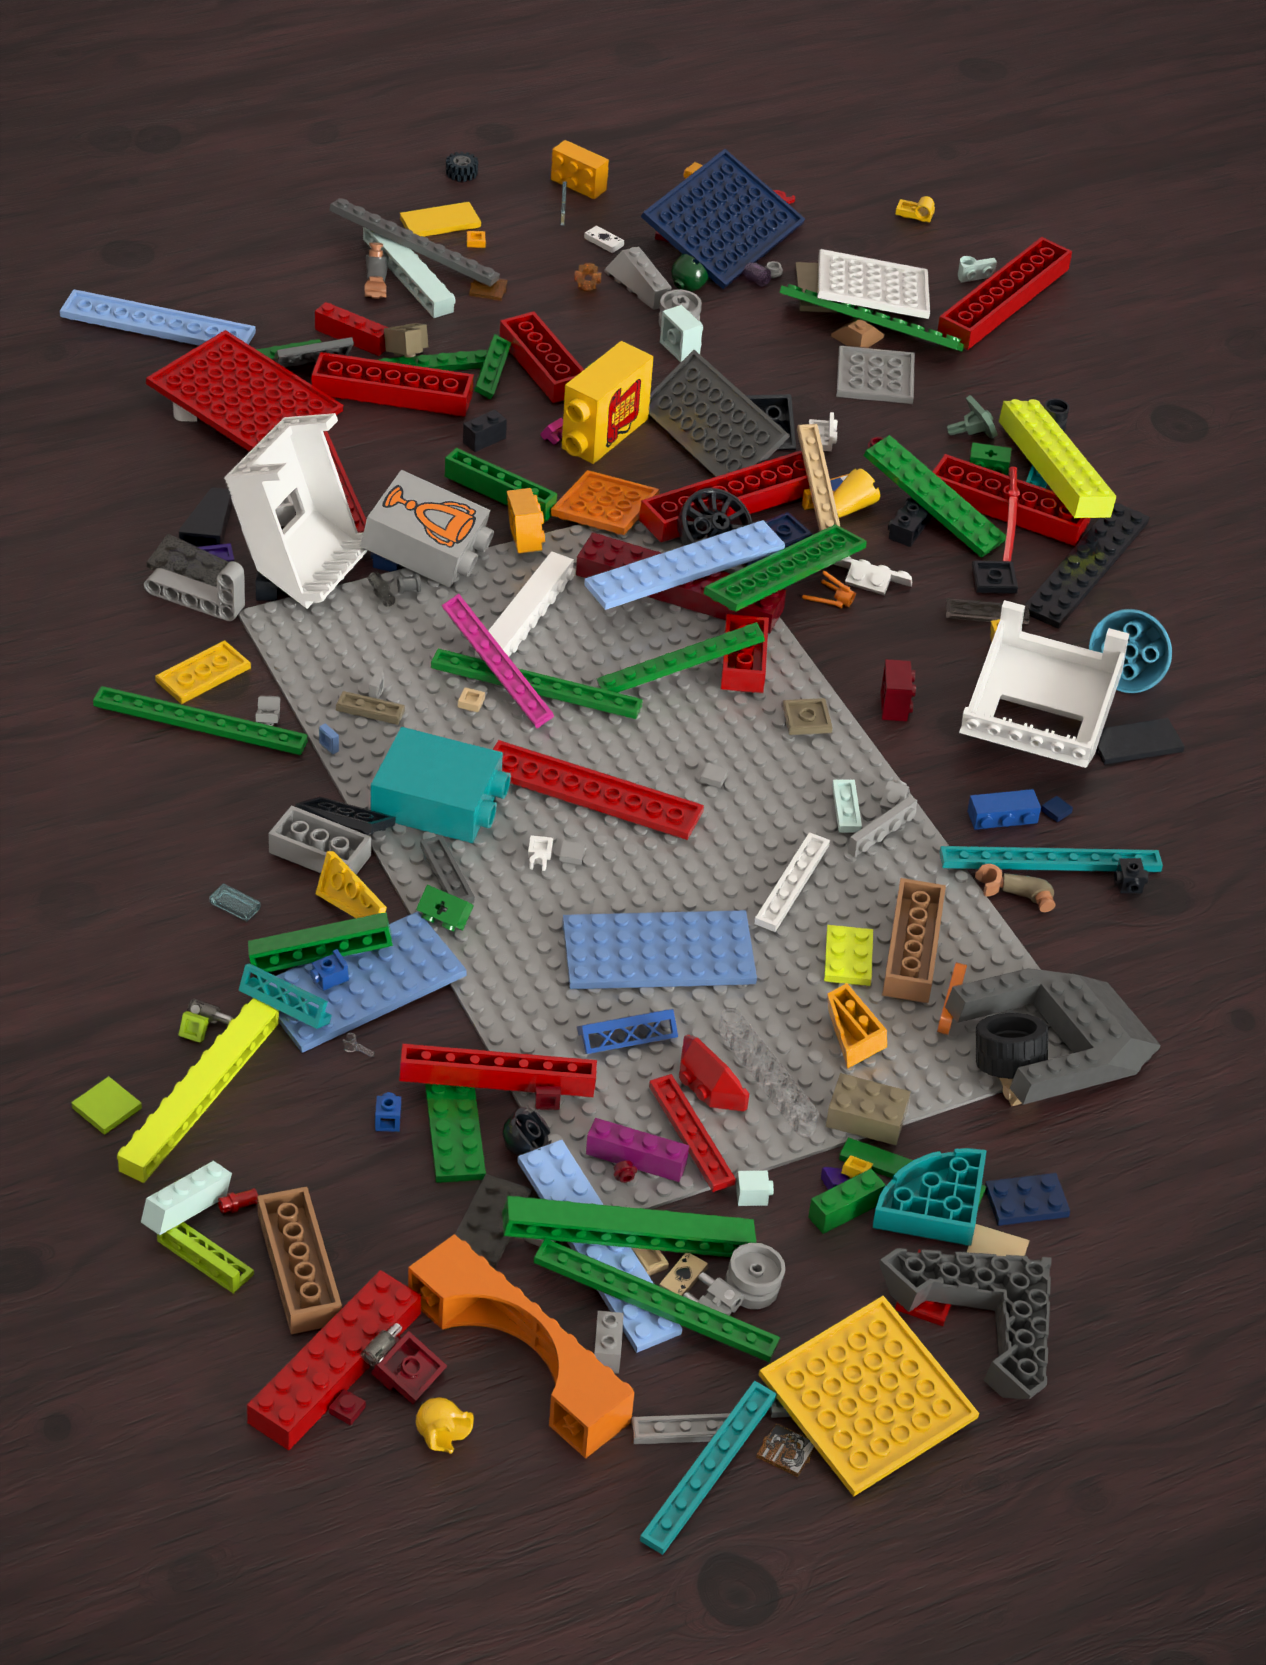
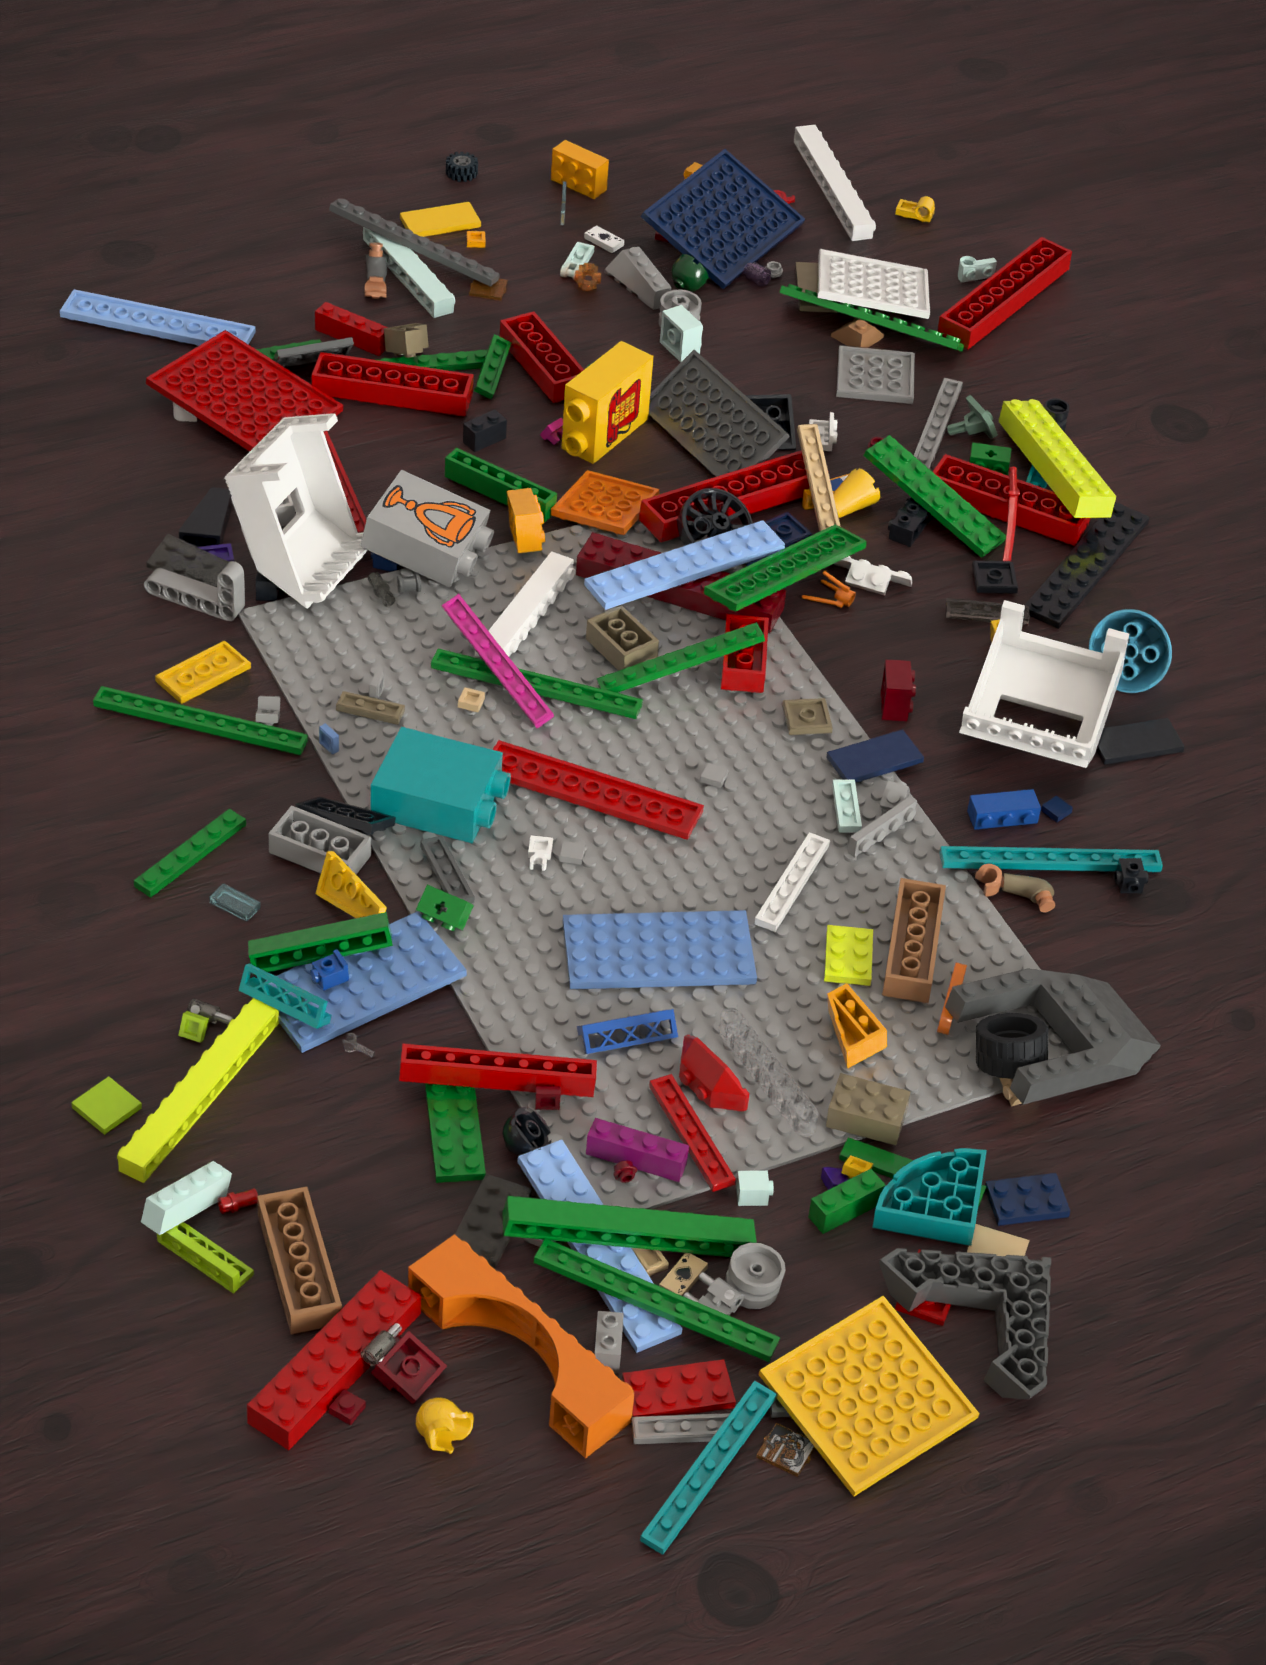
blue brick [375,1092,401,1132] -> none
none -> green plate [134,808,246,898]
none -> light aqua plate [560,242,595,281]
none -> dark tan brick [586,605,659,671]
none -> red plate [622,1359,736,1417]
none -> white brick [794,125,876,241]
none -> dark blue tile [826,729,924,783]
none -> light grey plate [914,378,963,469]

